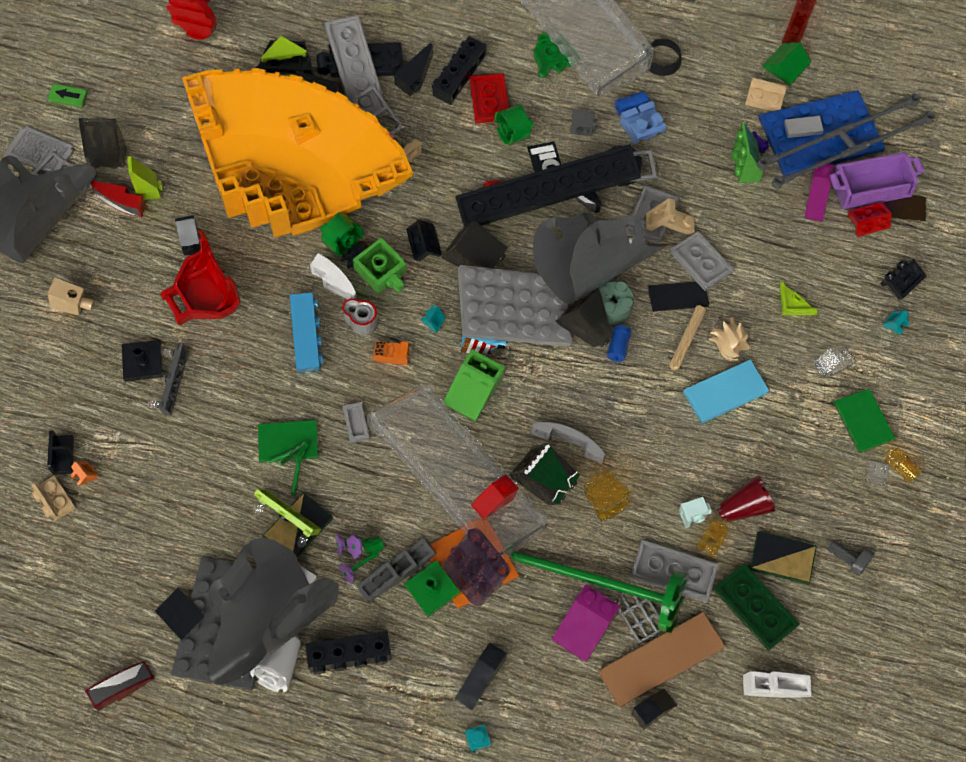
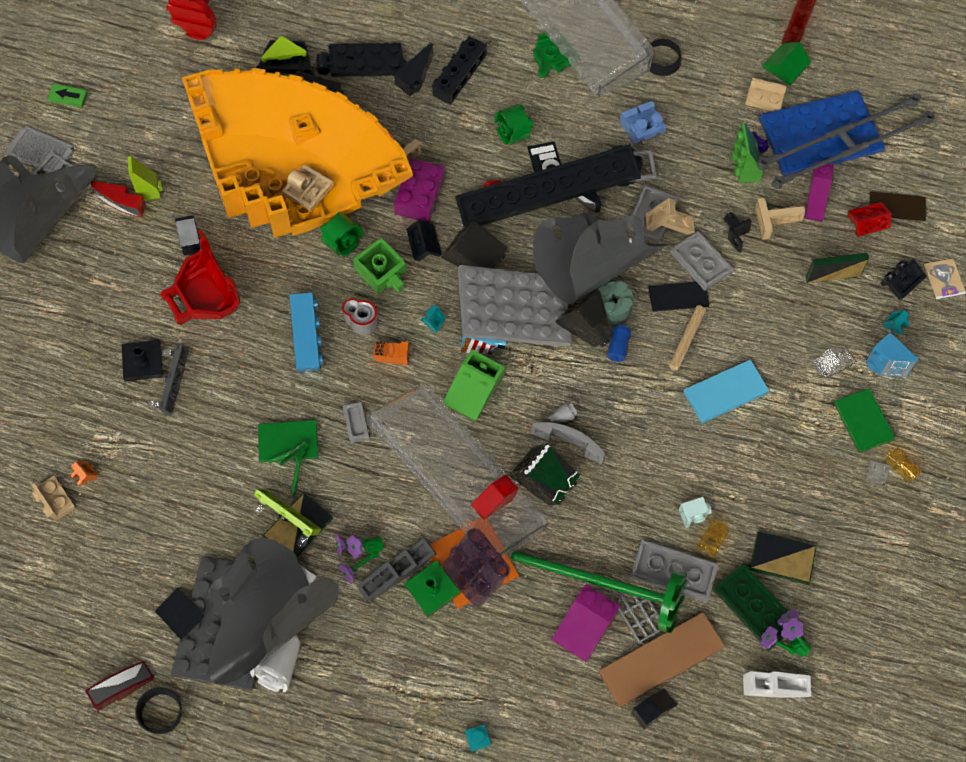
black panel [47,430,74,475] -> none
tan torso [48,277,94,315] -> none
clear smoke slope [79,118,127,168] -> none
black brick [305,631,392,675] -> none
white slope [310,253,357,300] -> none
light grey tile [324,15,388,117] -> none
black plate [340,240,369,268] -> none
light grey window [349,85,404,136] -> none
black slope [455,642,507,710] -> none
red tile [469,73,509,124] -> none
dark grey brick [570,109,597,136] -> none
clear yellow piece [584,469,631,522] -> none
blue piece [614,91,649,116] -> none
tan hair [709,317,751,361] -> none
dark red cone [717,475,776,522] -> none
lime tile [779,282,818,315] -> none
light grey tile [784,116,824,138] -> none
dark grey piece [827,541,875,576] -> none
medium lavender container [830,152,925,210] -> none
none -> black tyre [135,687,182,734]
none -> tan plate [282,165,334,212]
none -> magenta brick [394,158,445,223]
none -> light grey cone [548,402,578,424]
none -> black bracket [724,212,751,253]
none -> tan bracket [755,198,805,239]
none -> medium lavender plant [760,609,811,657]
none -> tile [805,253,869,283]
none -> dark azure slope [866,333,919,377]
none -> sticker [924,258,966,299]

